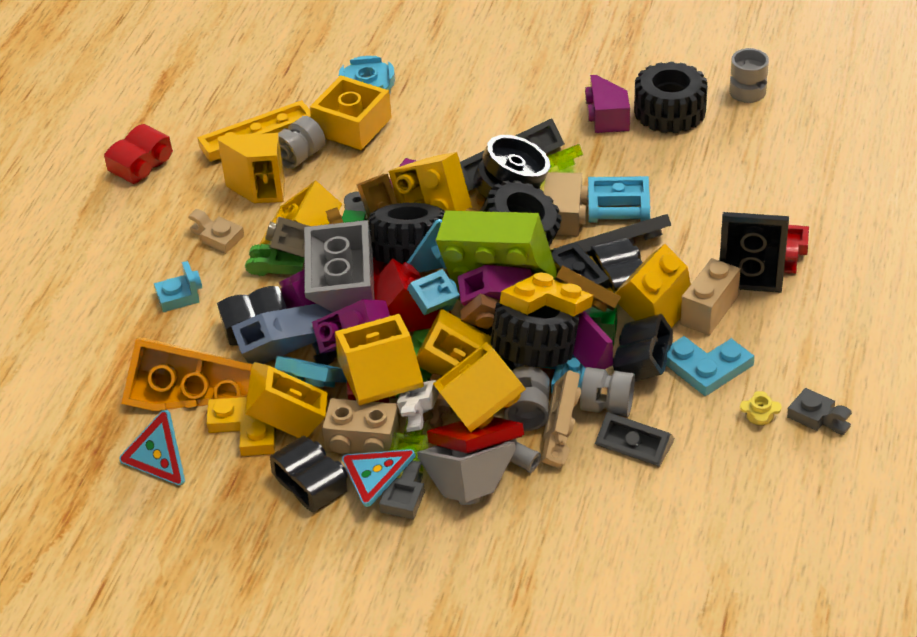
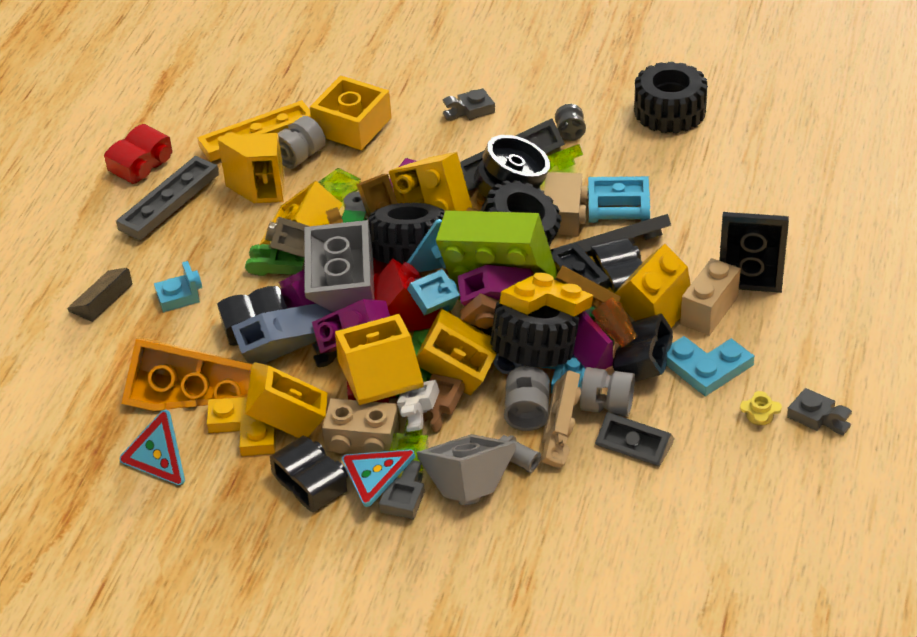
tan plate [188,209,244,254] -> none
medium azure plate [275,356,347,388] -> none
medium azure plate [339,56,395,94] -> none
red tile [427,416,524,454] -> none
yellow slope [433,342,526,432] -> none
magenta slope [585,75,630,133] -> none
light grey wheel [729,48,769,103] -> none
red plate [784,225,809,274] -> none
none -> black slope [68,268,133,322]
none -> dark grey plate [116,156,219,240]
none -> clear neon green plate [318,168,361,202]
none -> dark grey plate [443,88,495,121]
none -> dark grey wheel [555,104,586,141]
none -> clear orange cone [591,296,638,348]

